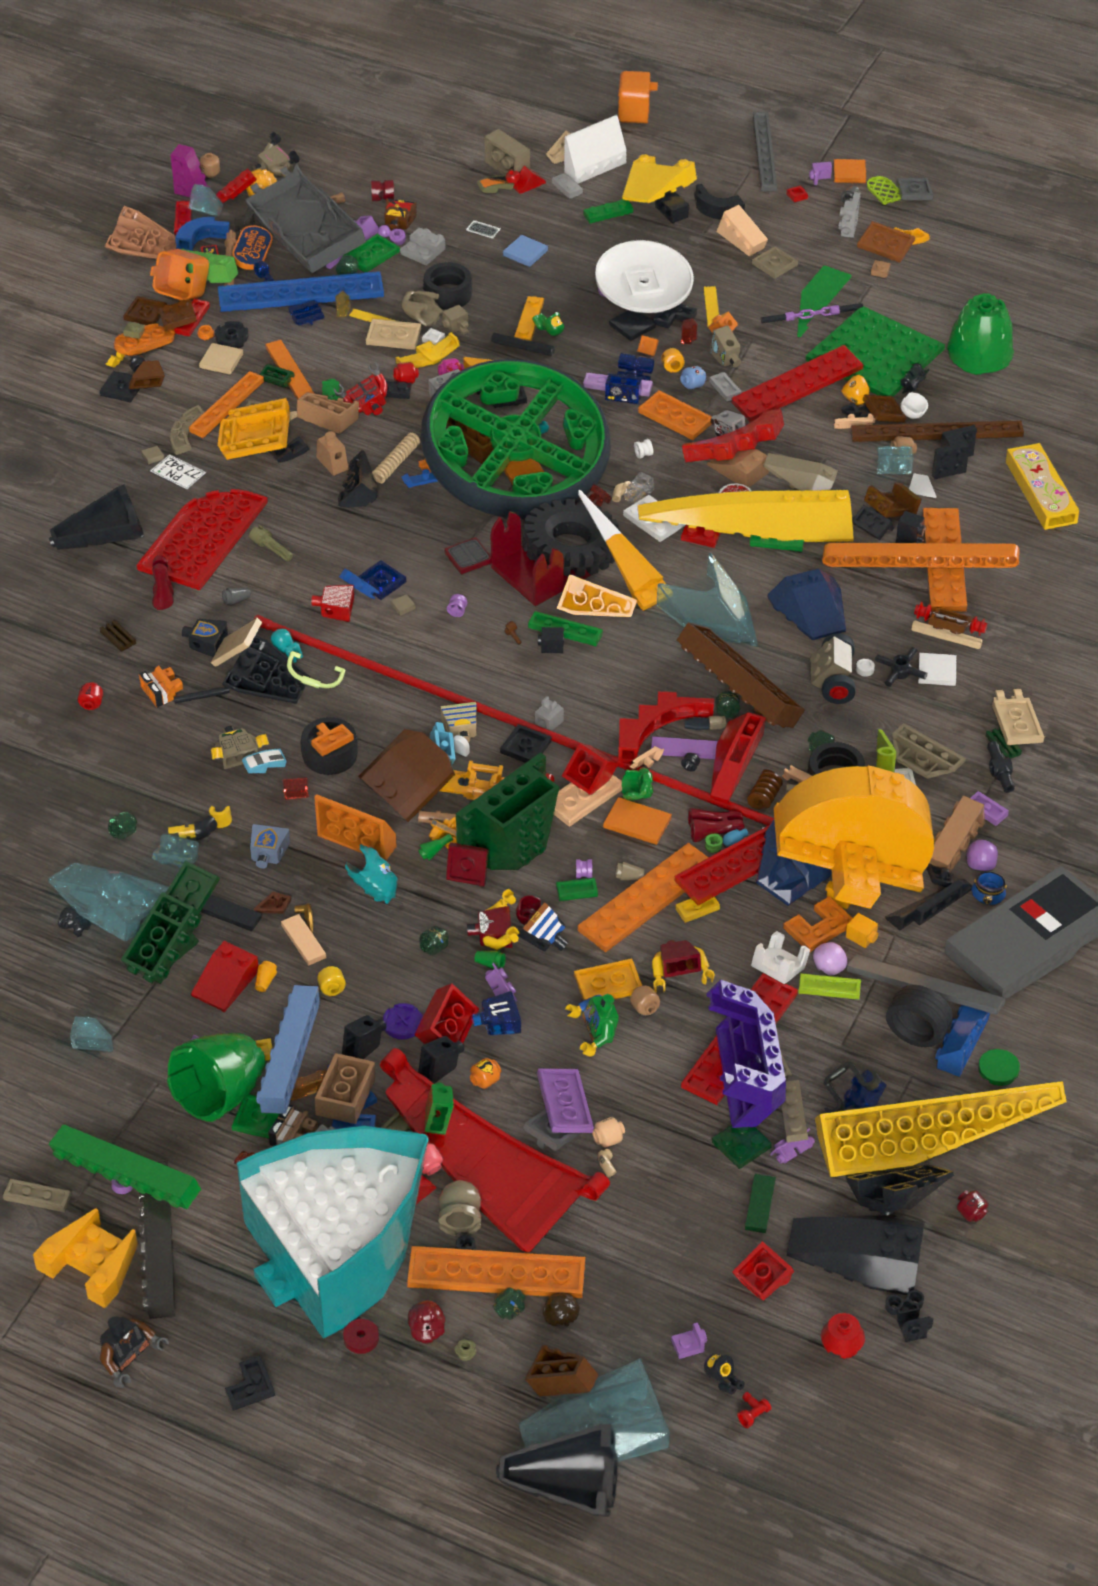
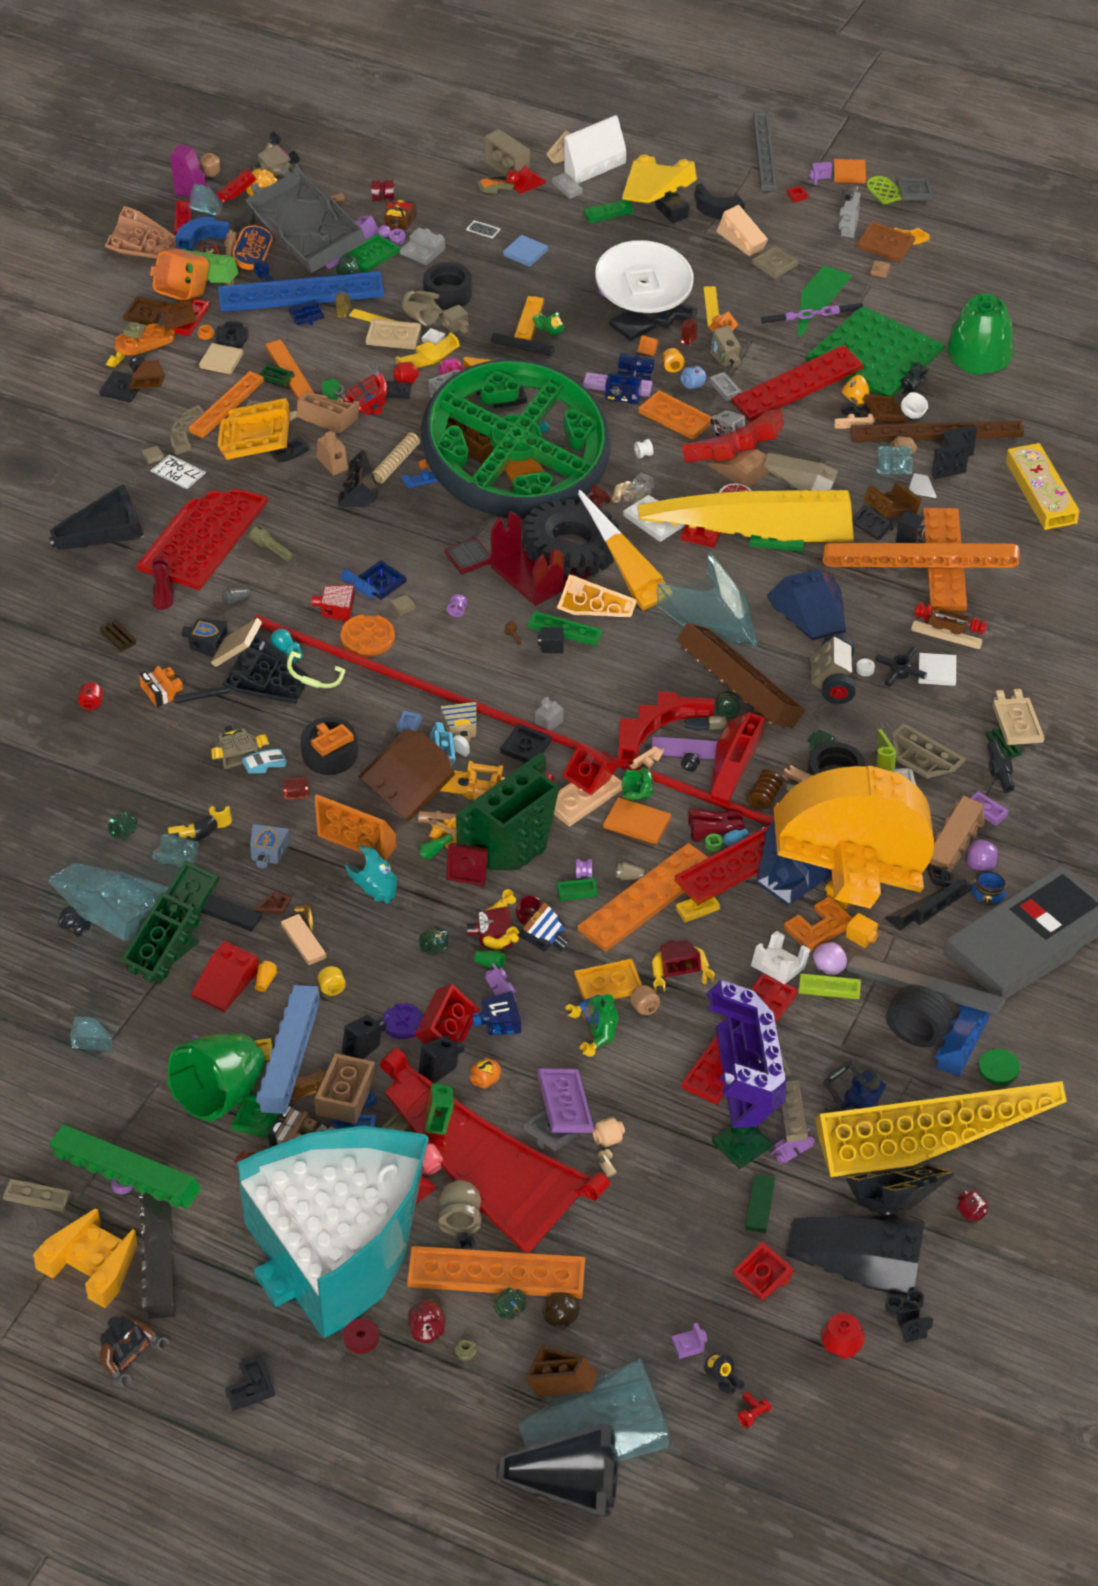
orange piece [618,71,658,123] -> none
none -> orange tile [340,614,395,657]
none -> medium blue plate [396,711,422,734]

